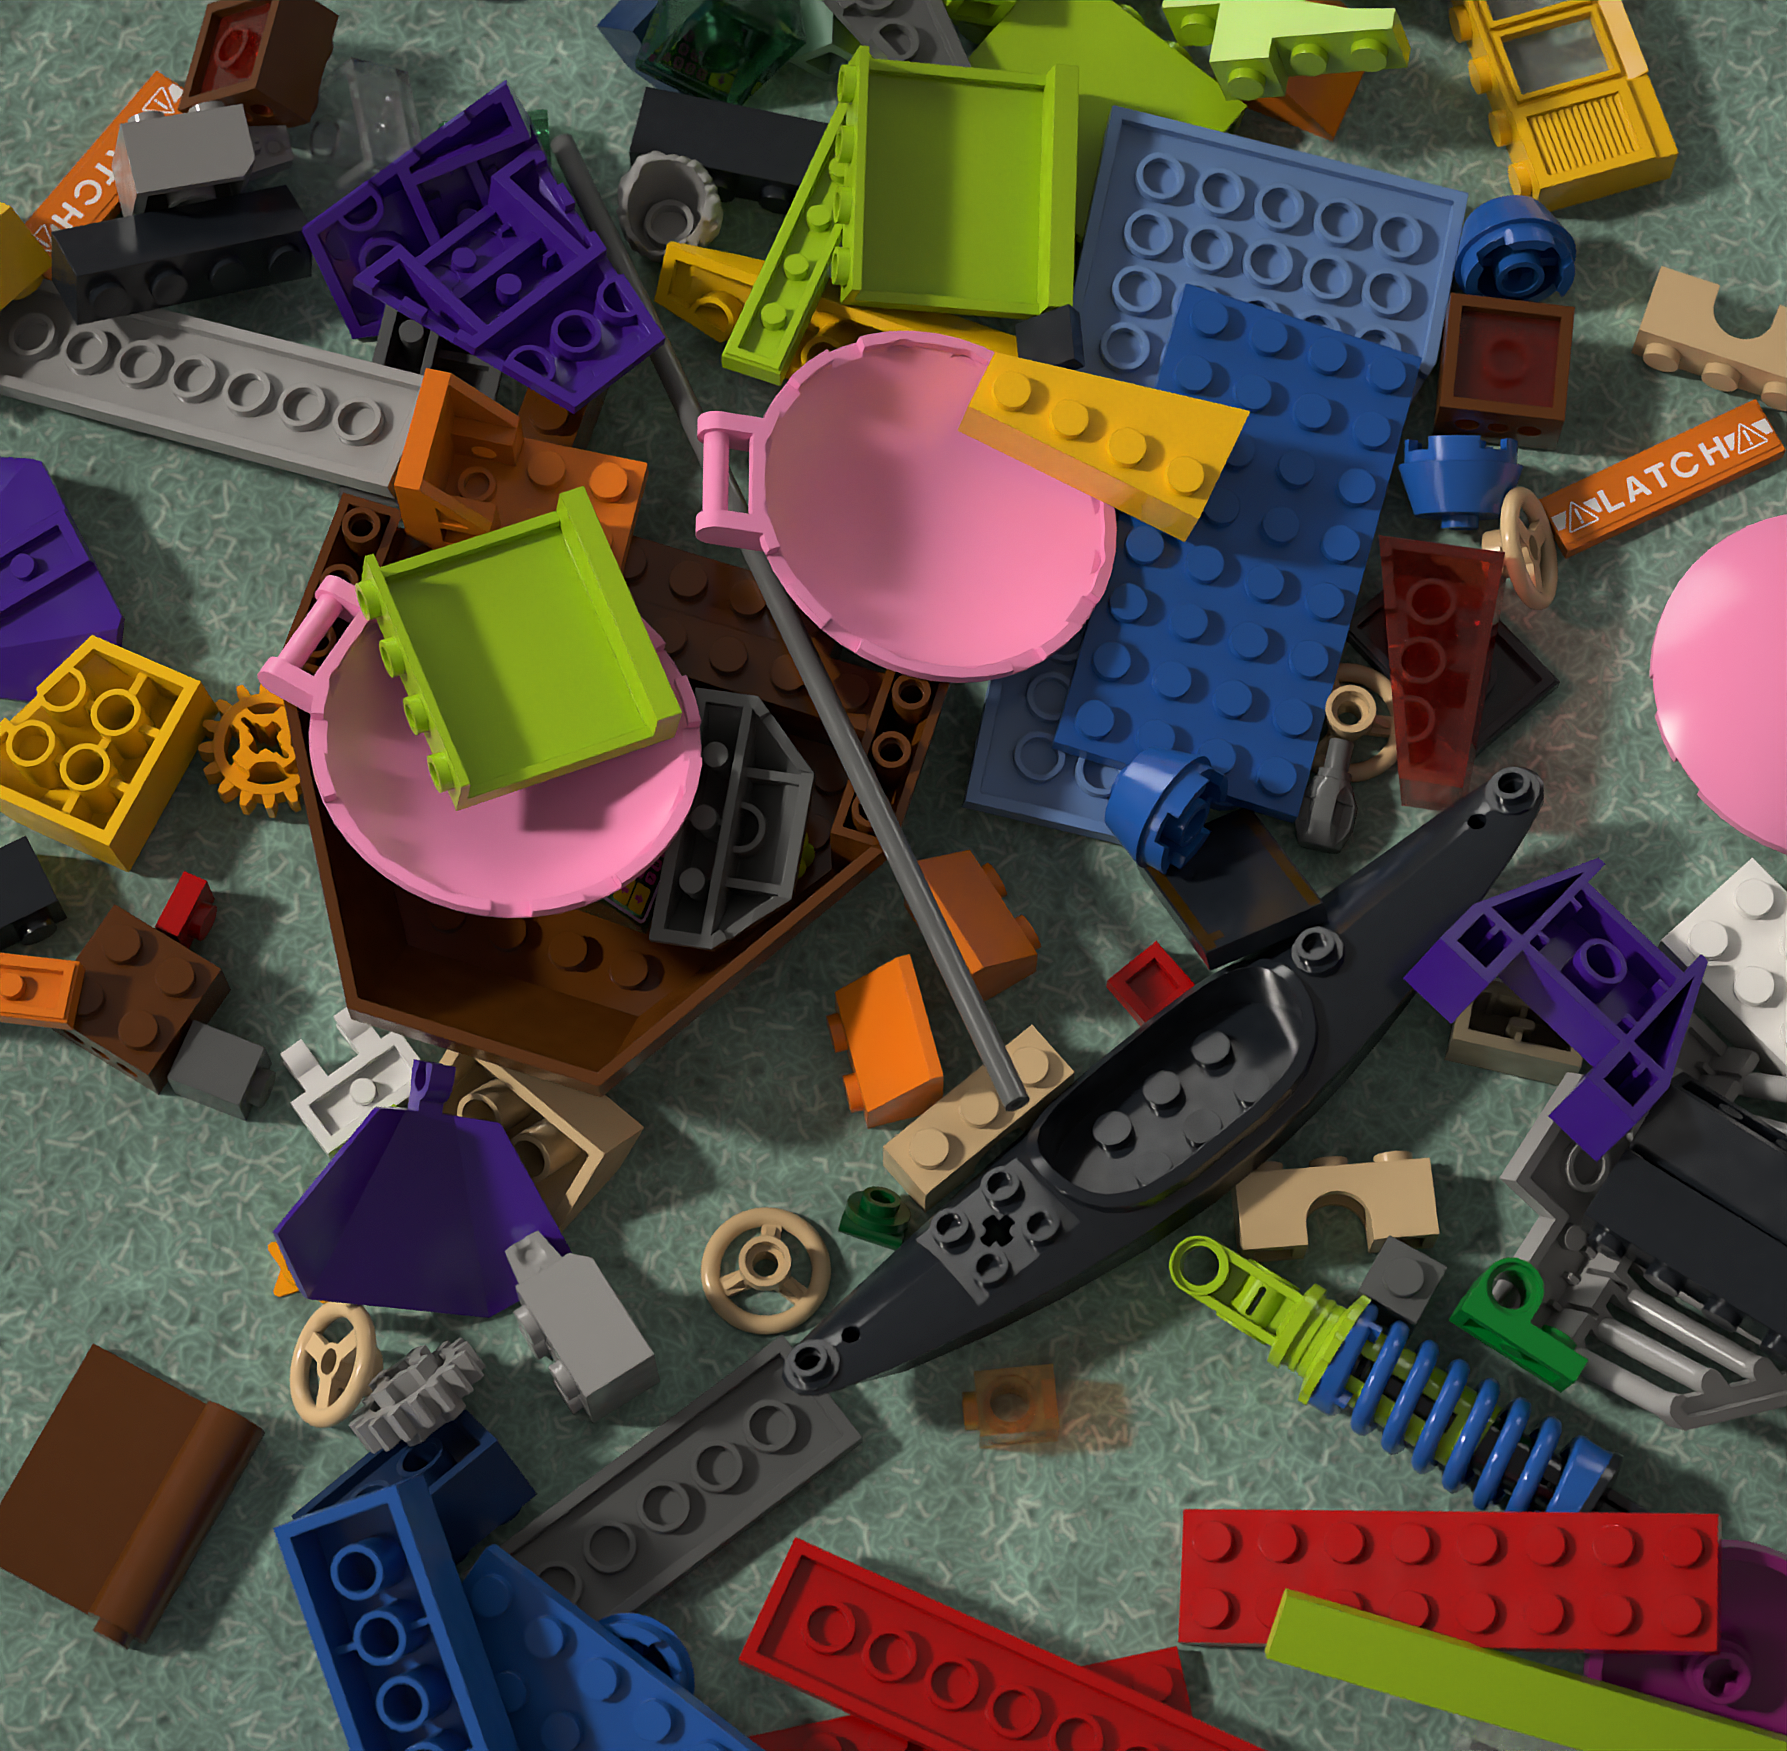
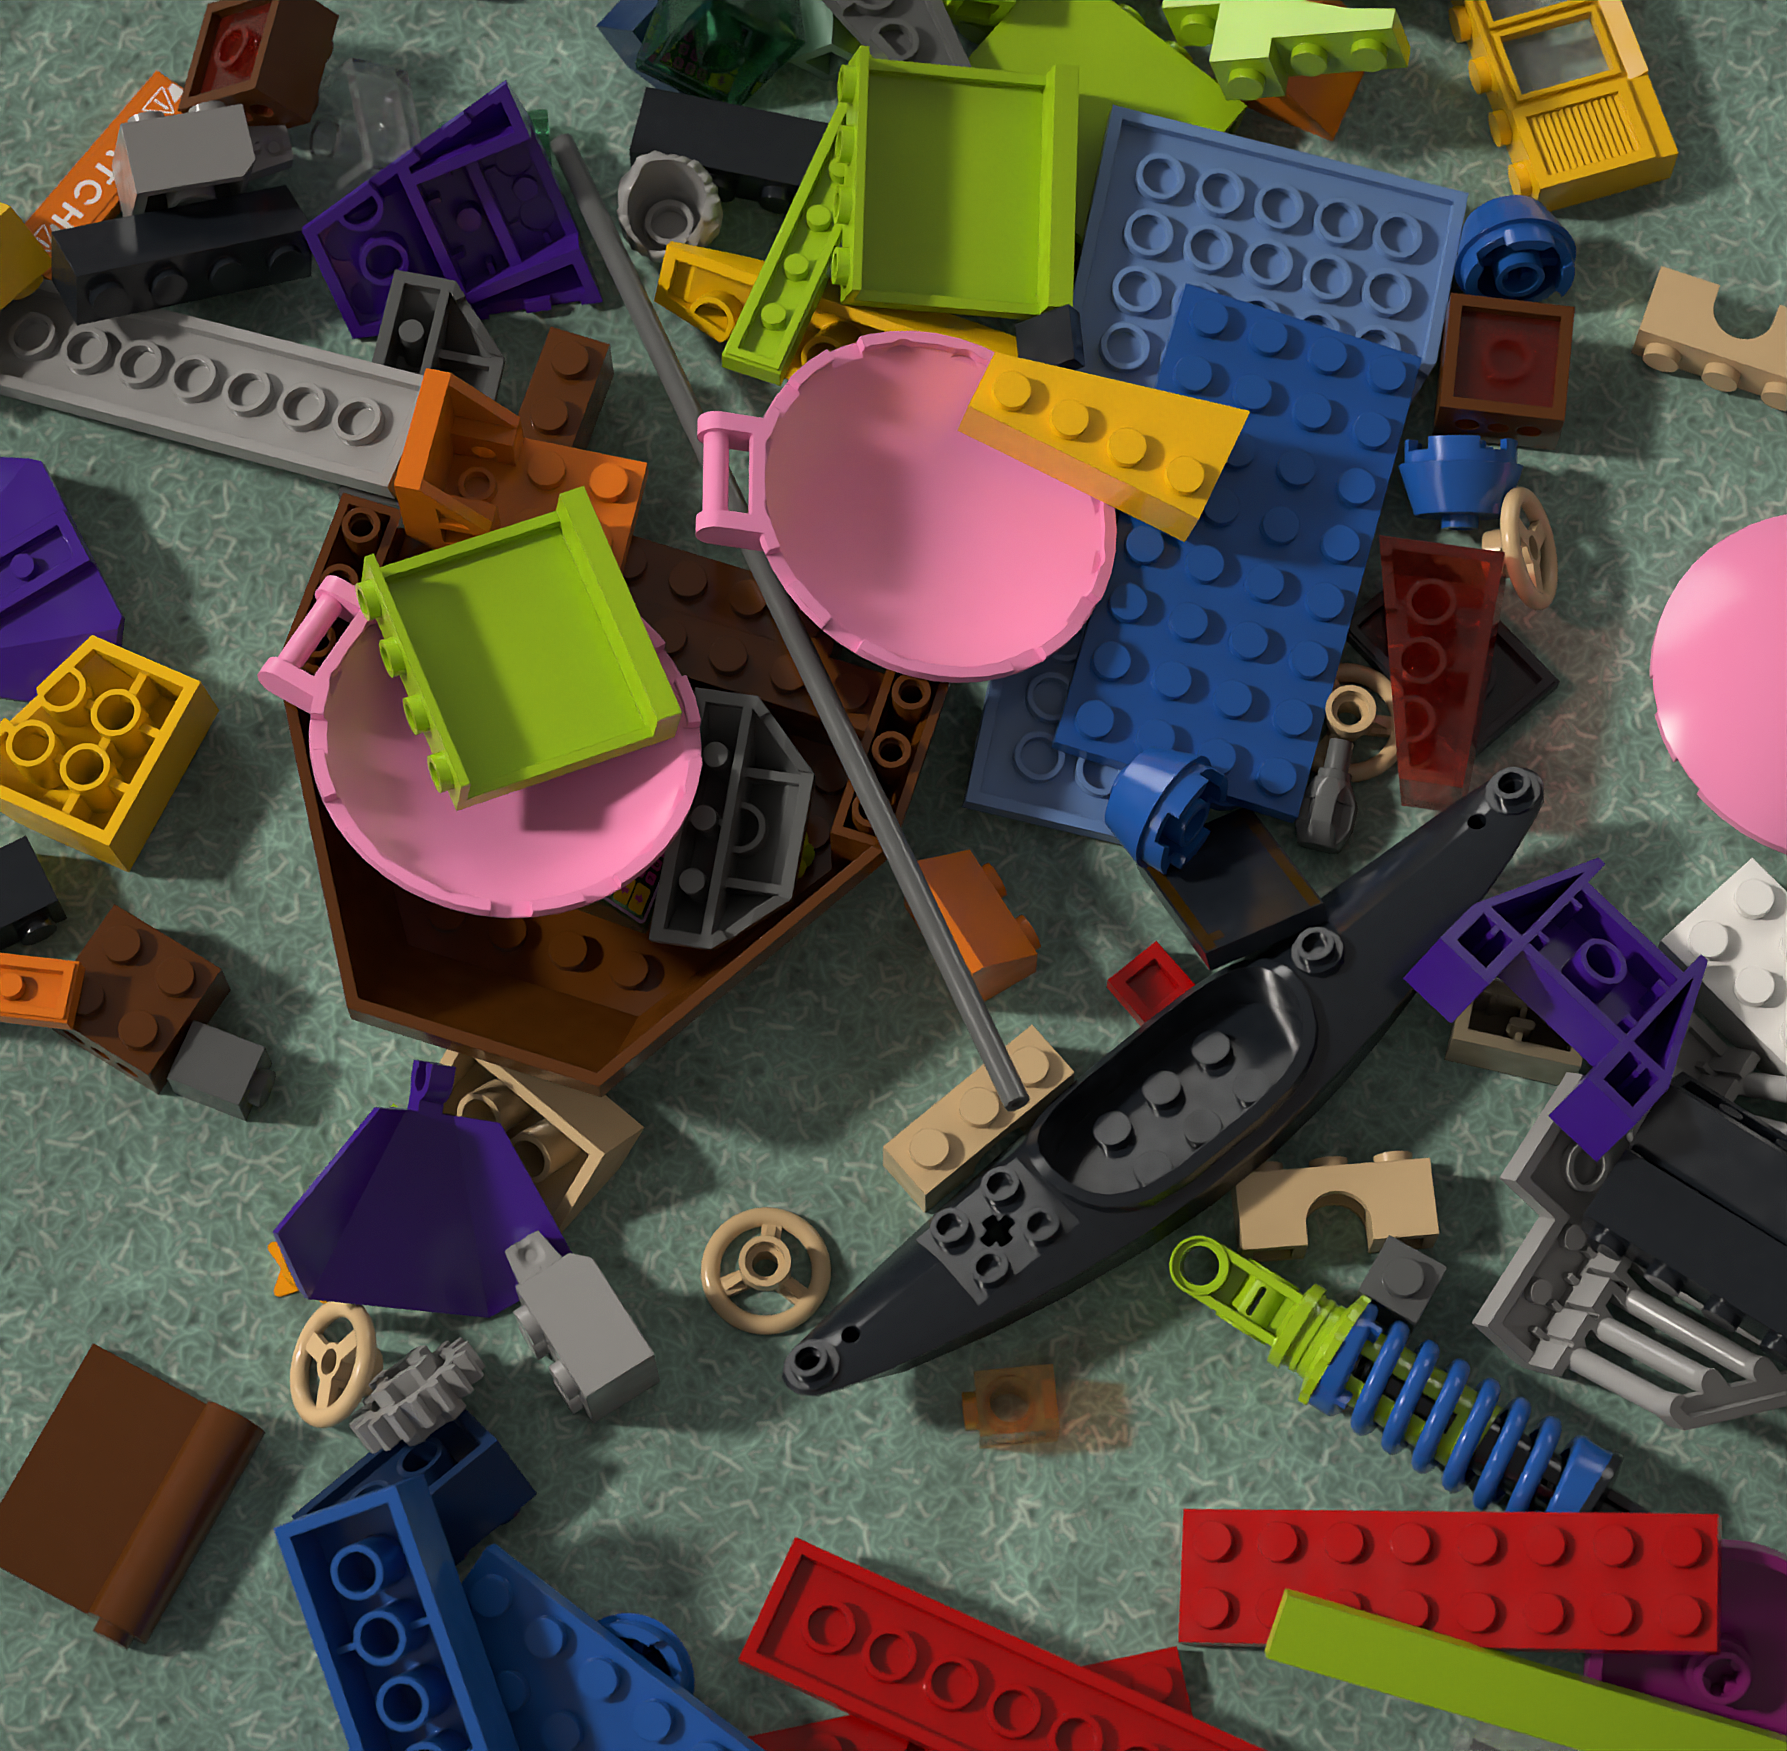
red plate [155,871,217,949] -> none
light orange gear [198,684,303,818] -> none
white plate [280,1007,421,1159] -> none
dark purple wedge [353,143,666,414] -> none
dark grey plate [462,1335,863,1621] -> none
orange slope [826,954,944,1129] -> none
dark green plate [838,1186,911,1251] -> none
green plate [1448,1258,1588,1393] -> none
orange tile [1539,399,1786,559] -> none

